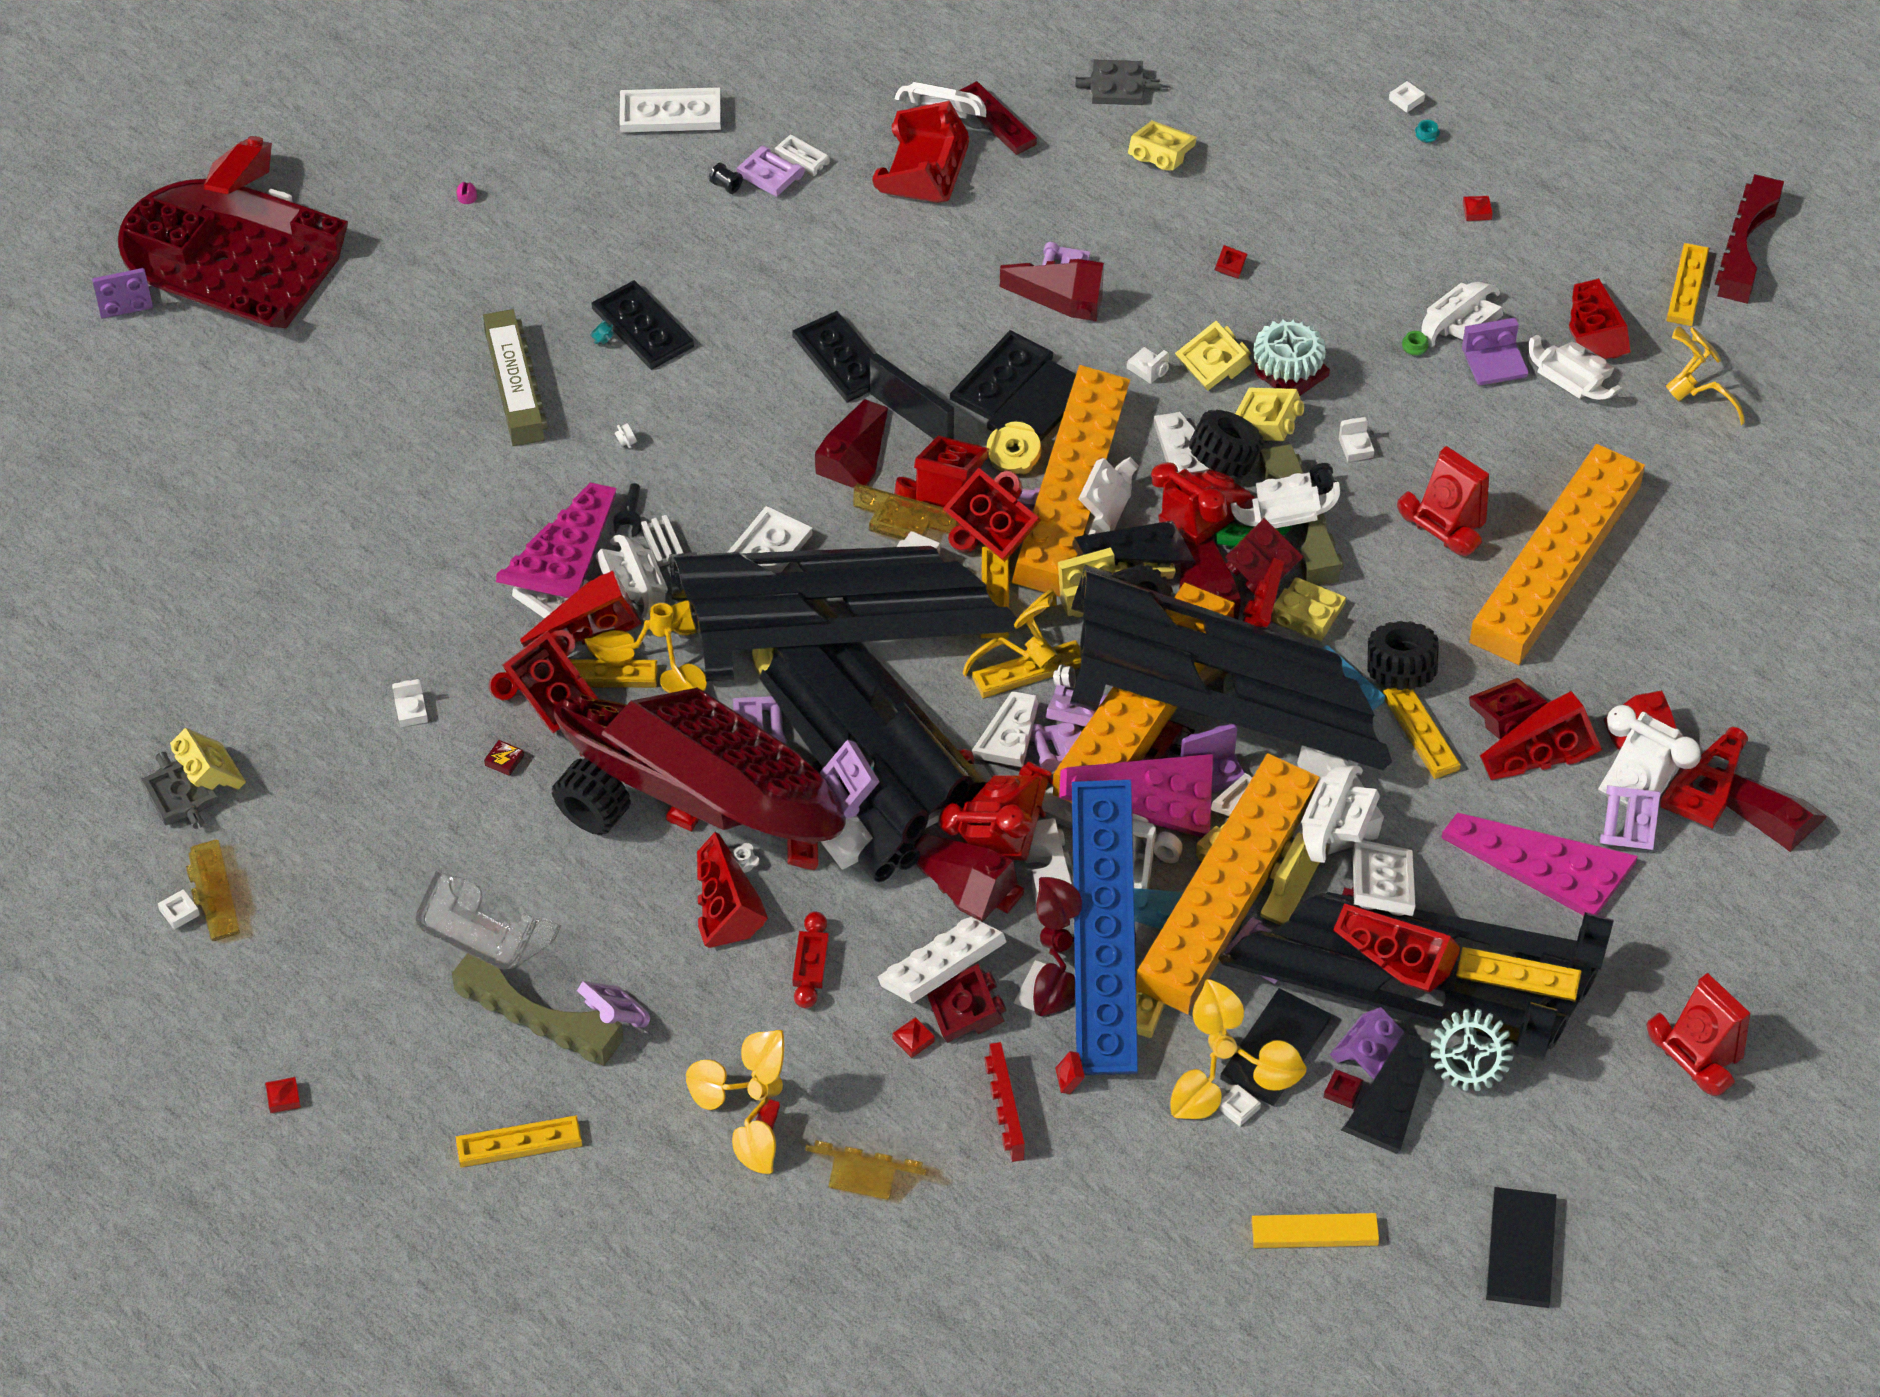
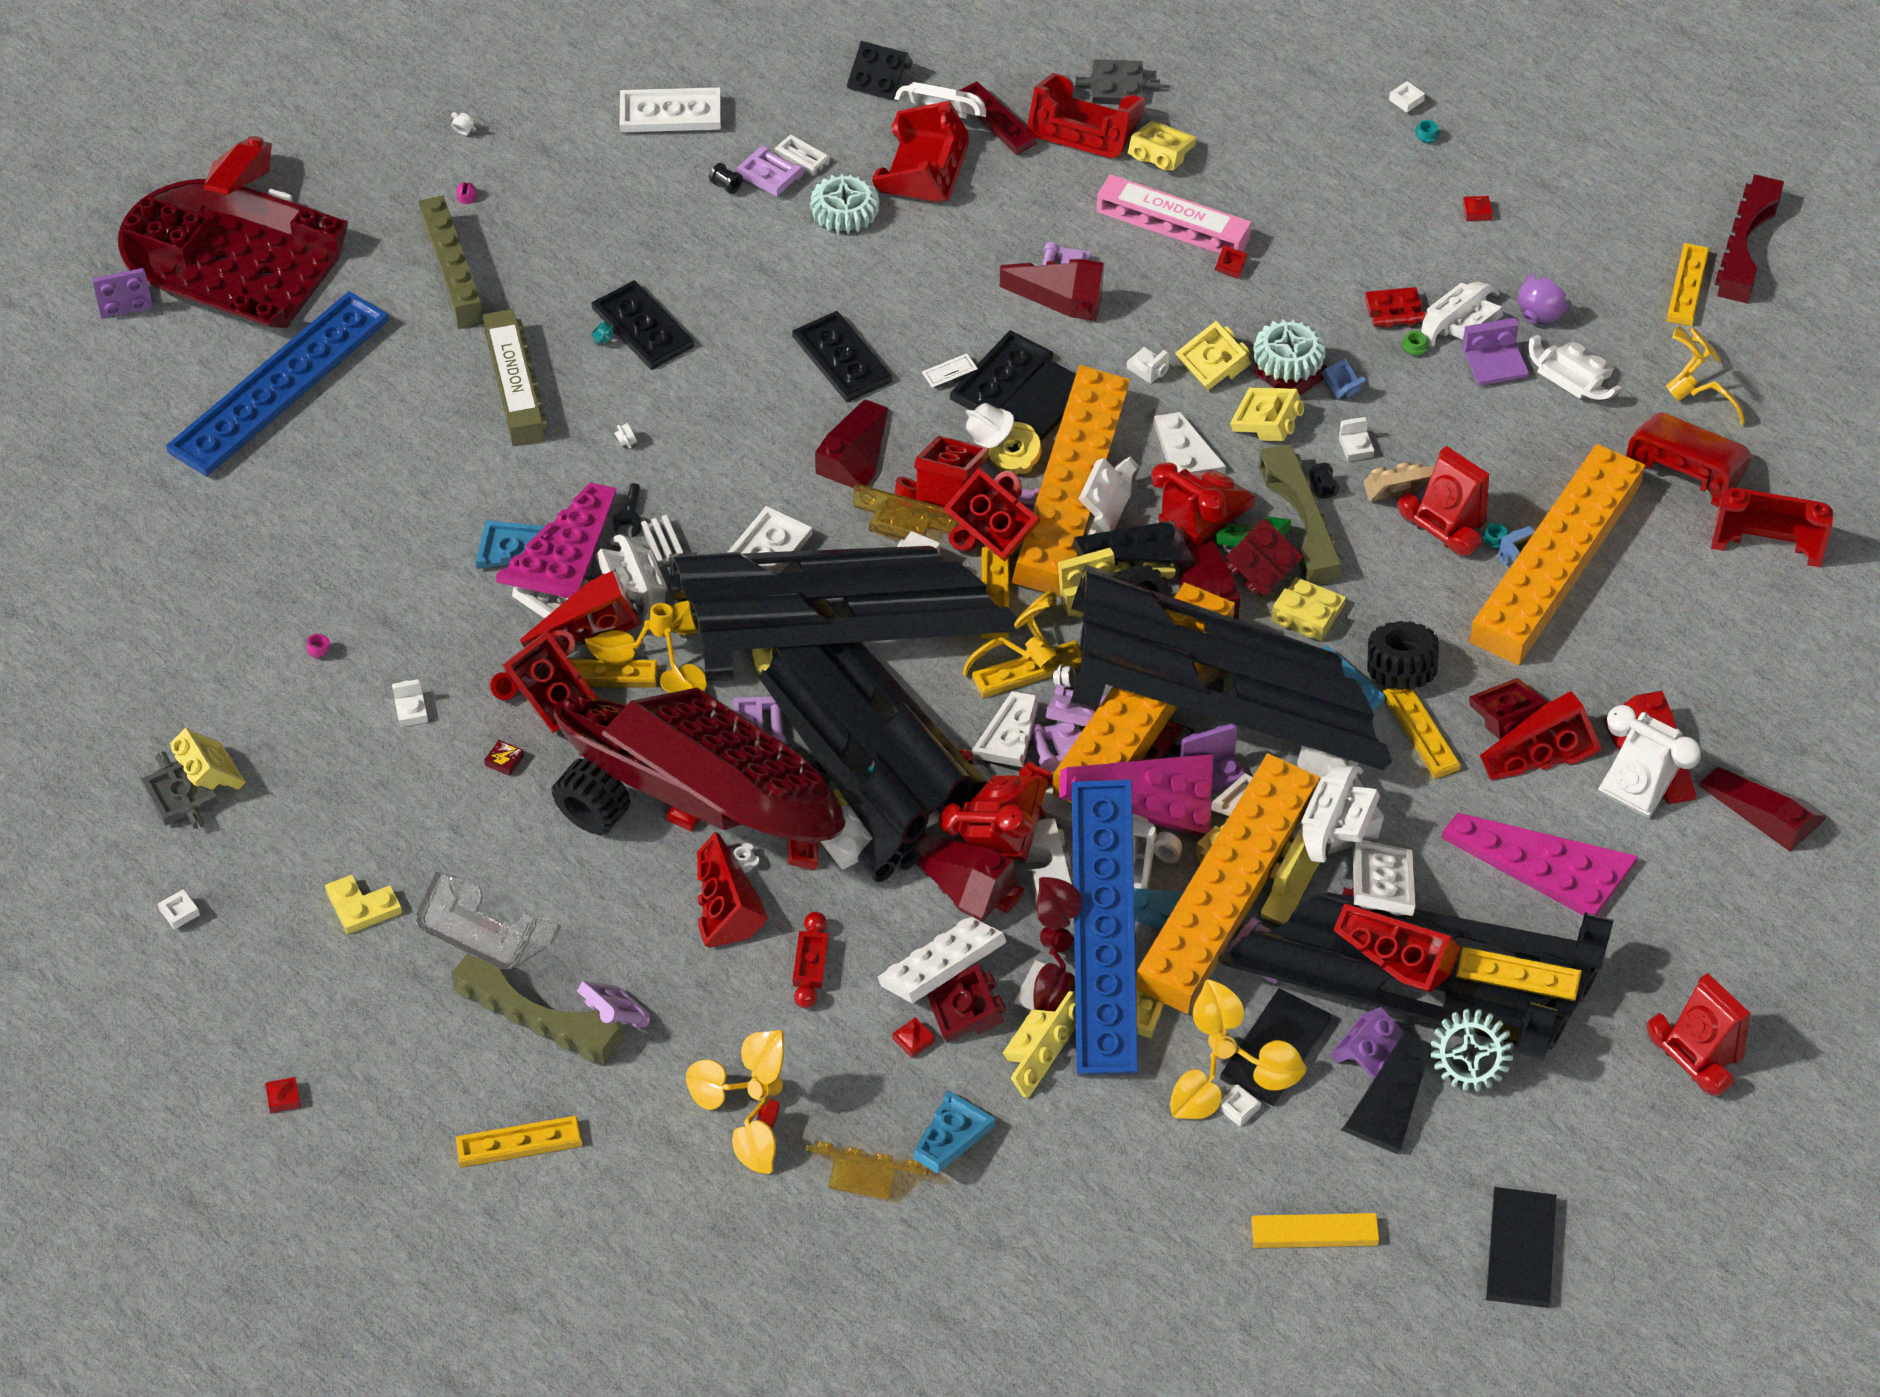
clear yellow bracket [186,839,240,941] -> none
lavender plate [820,740,880,818] -> none
black tile [870,353,954,439] -> none
red plate [984,1042,1025,1162] -> none
red tile [1055,1051,1085,1094] -> none
black tyre [1189,409,1264,477] -> none
white plate [1231,473,1340,528] -> none
red wing [1243,557,1284,628] -> none
dark red tile [1323,1069,1364,1109] -> none
red wedge [1569,278,1631,359] -> none
lavender plate [1600,785,1660,850] -> none
red plate [1660,727,1748,829] -> none
none -> blue plate [166,291,389,477]
none -> dark pink hinge [307,634,330,658]
none -> light yellow plate [325,875,402,935]
none -> olive arch [419,195,483,329]
none -> white plate [451,112,477,136]
none -> dark azure wing [476,520,545,569]
none -> light aqua gear [810,173,879,234]
none -> black bracket [847,41,913,100]
none -> dark azure wing [914,1090,996,1174]
none -> white sticker [922,353,978,387]
none -> white piece [965,403,1014,448]
none -> light yellow bracket [1003,991,1076,1098]
none -> red windscreen [1028,73,1147,158]
none -> bright pink brick [1097,174,1251,254]
none -> medium blue bracket [1321,358,1367,400]
none -> tan plate [1363,462,1434,502]
none -> red plate [1365,287,1425,329]
none -> teal plate [1482,523,1507,548]
none -> medium blue bracket [1499,526,1535,568]
none -> medium lavender cylinder [1517,274,1571,324]
none -> red windscreen [1626,412,1751,507]
none -> red windscreen [1711,488,1834,568]

